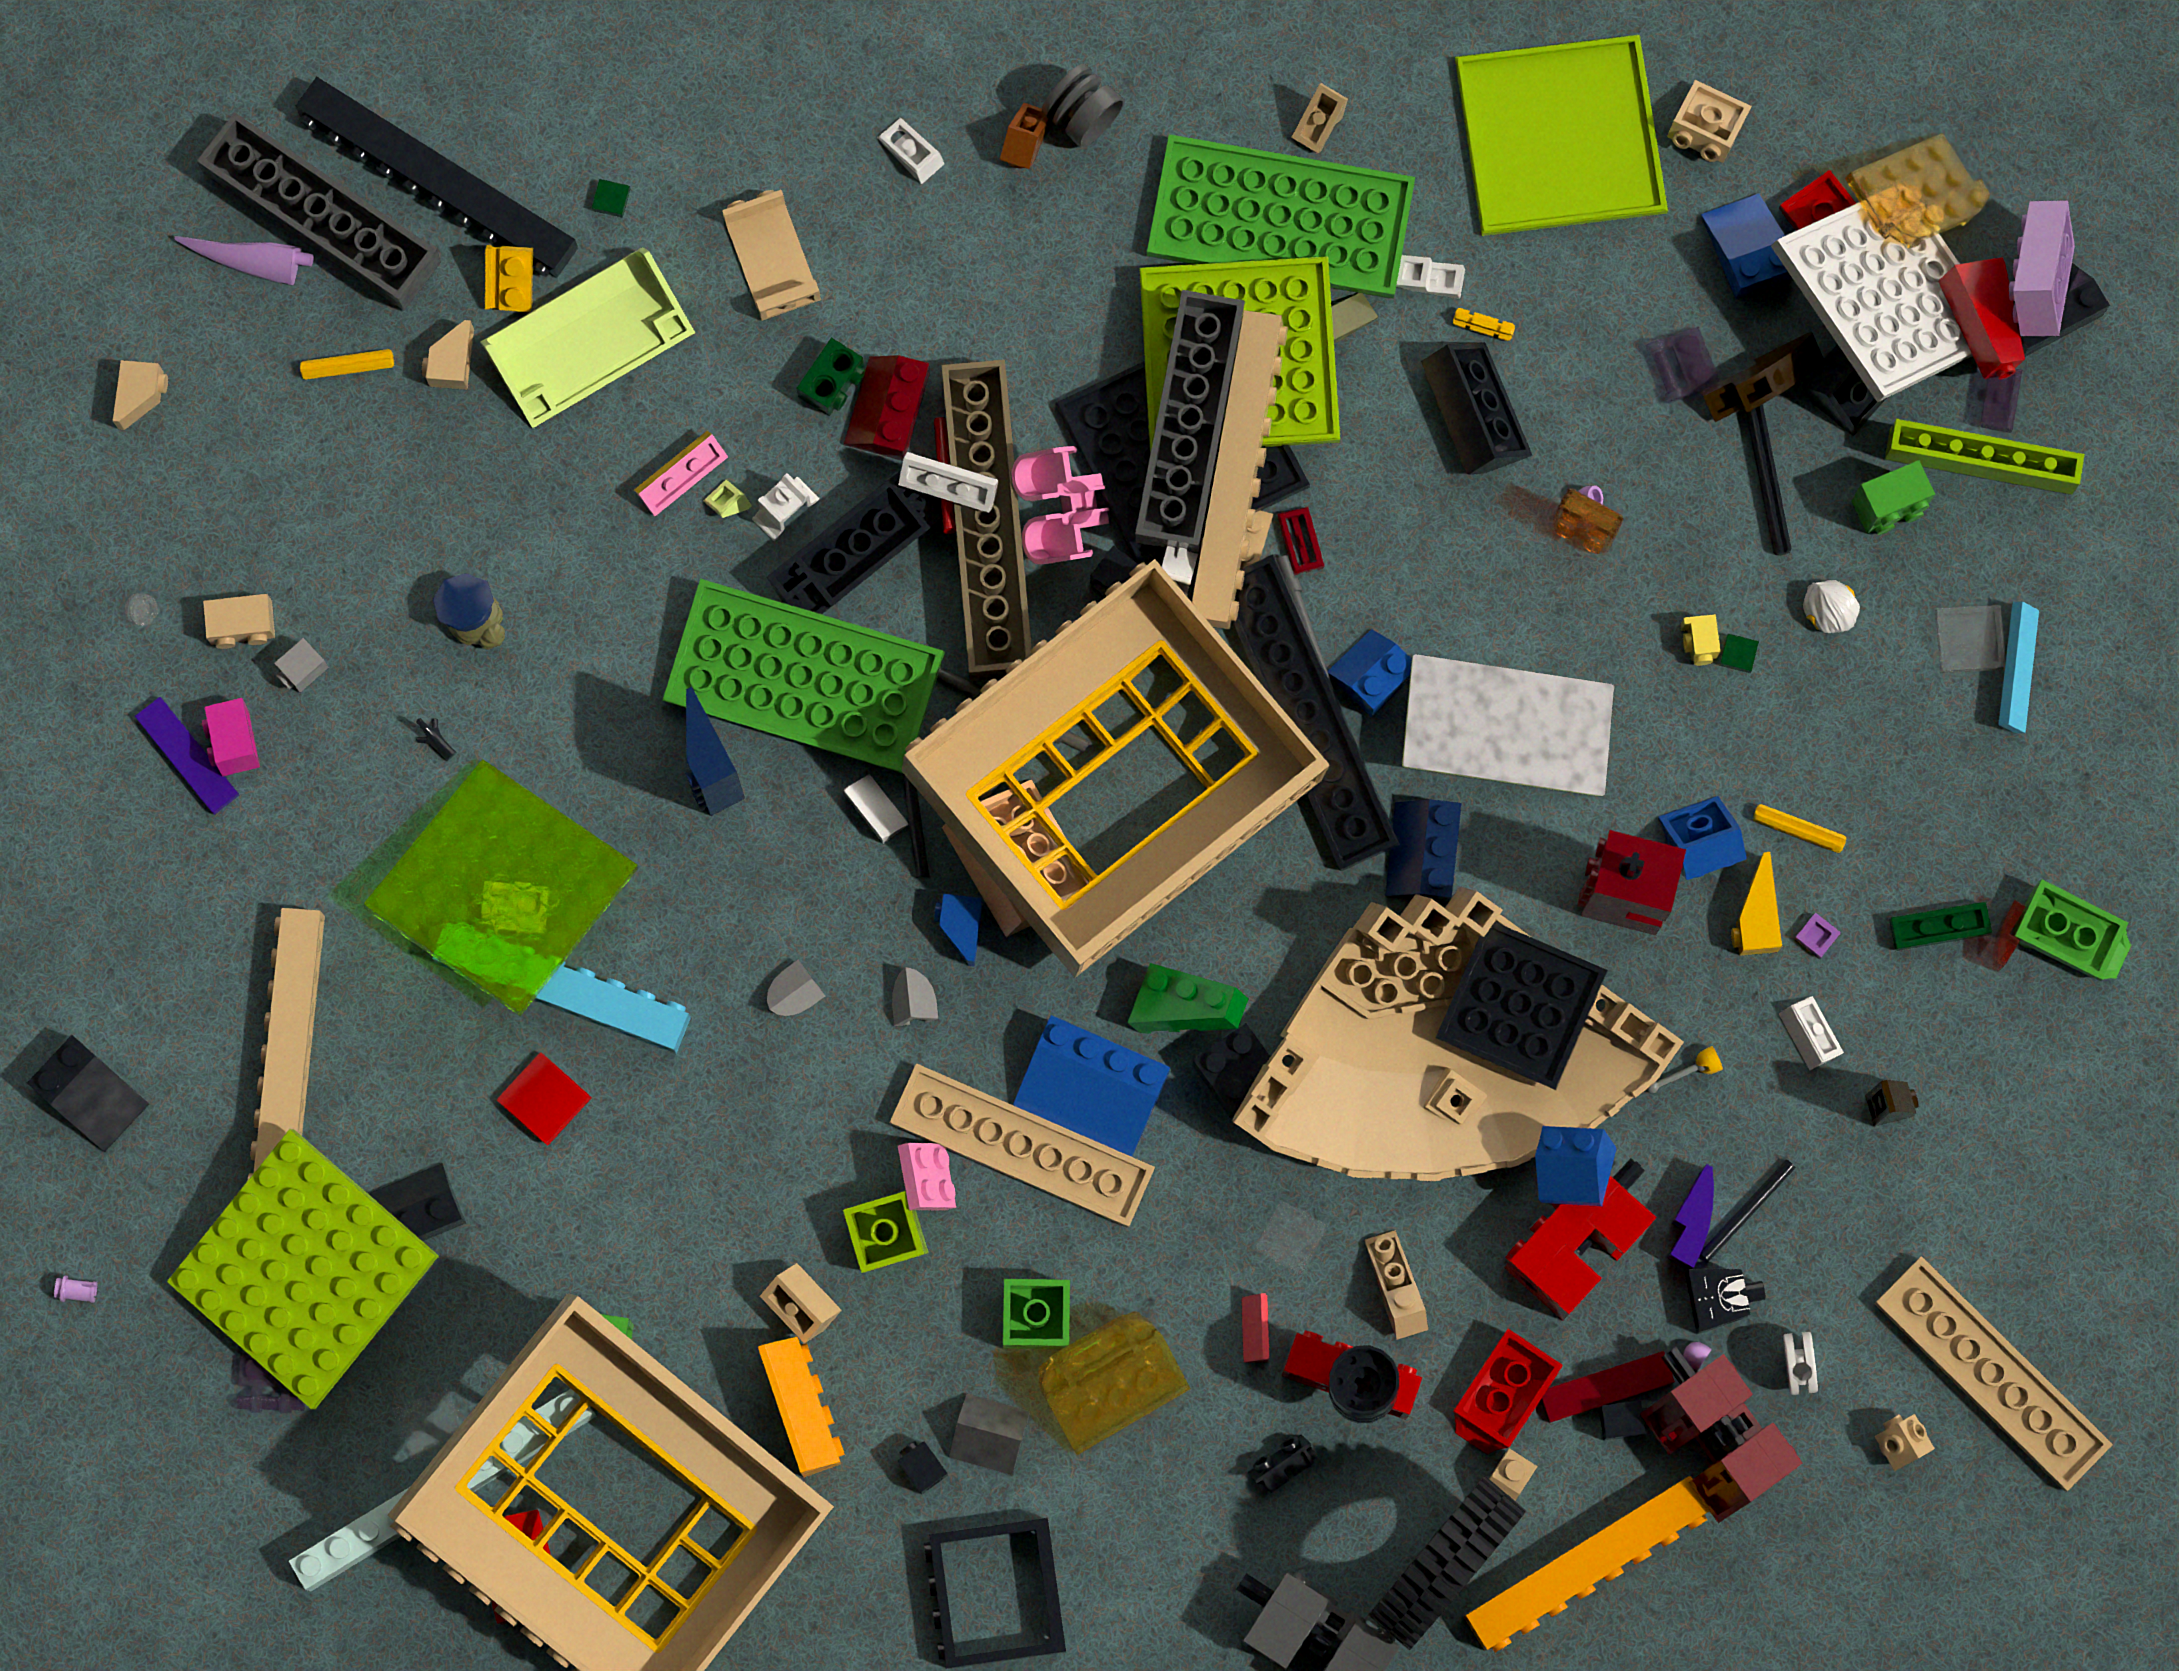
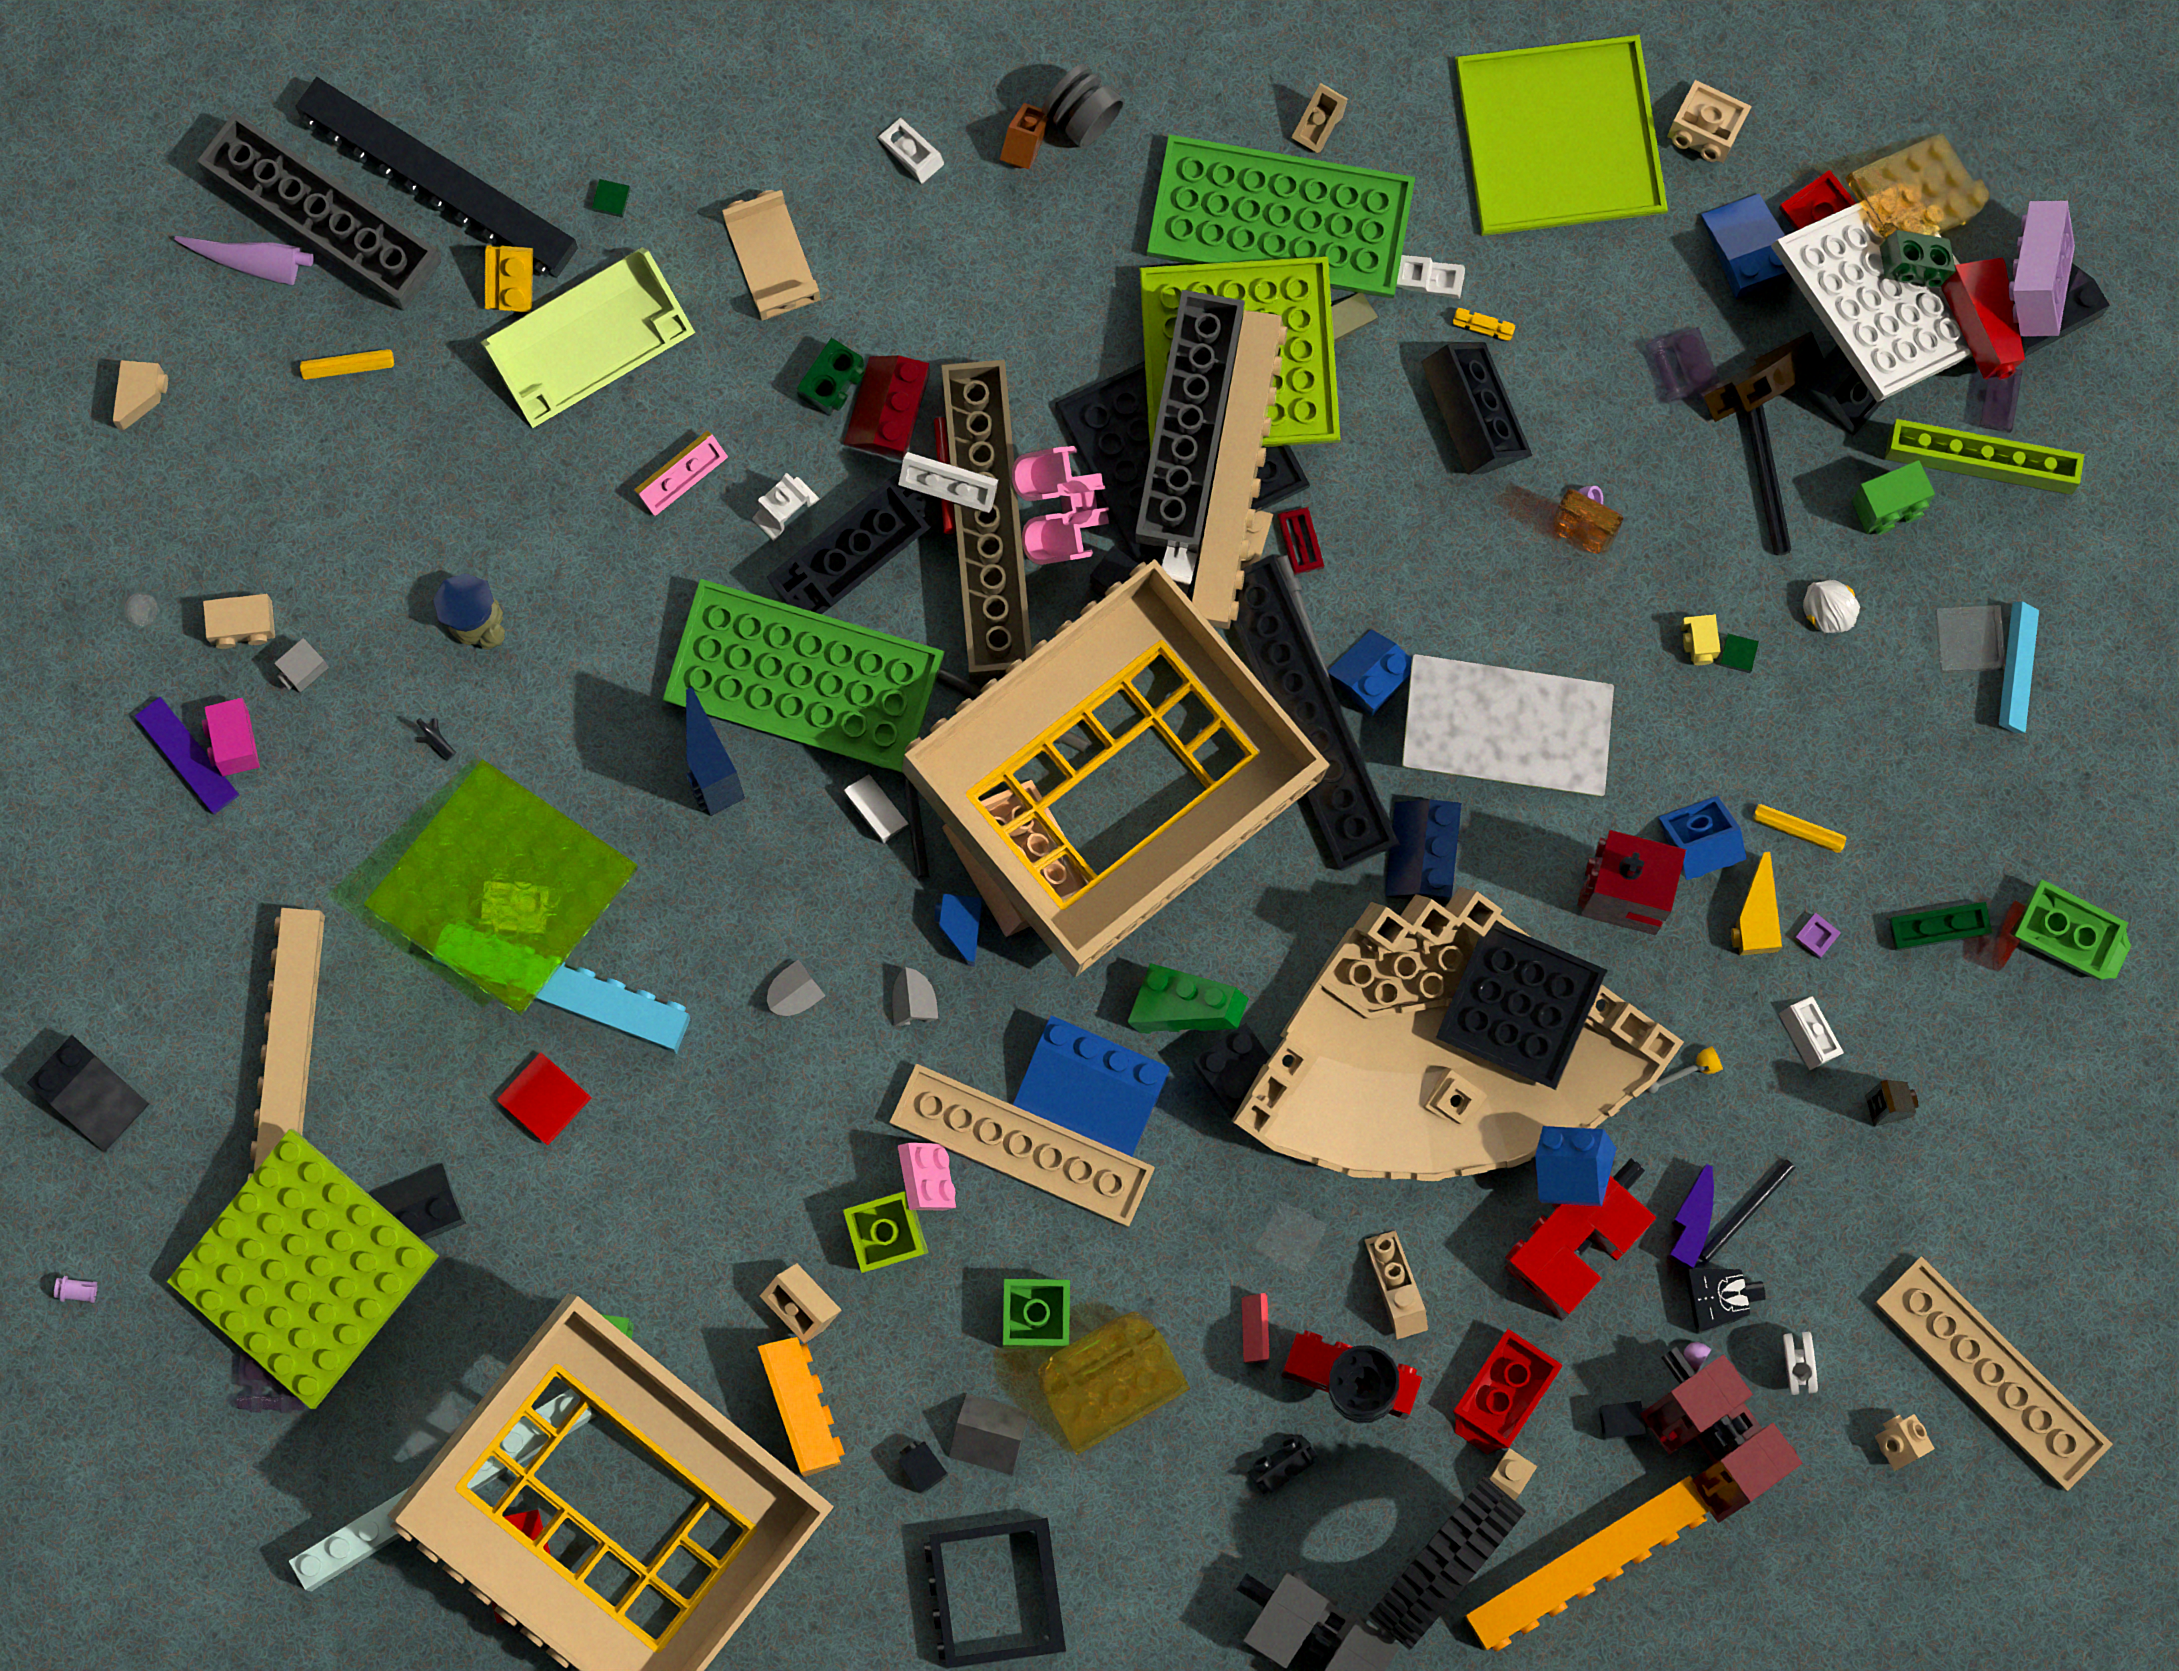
tan slope [422,320,474,390] -> none
yellowish green slope [703,480,752,518] -> none
dark red tile [1541,1351,1675,1423] -> none
none -> dark green brick [1879,230,1956,288]

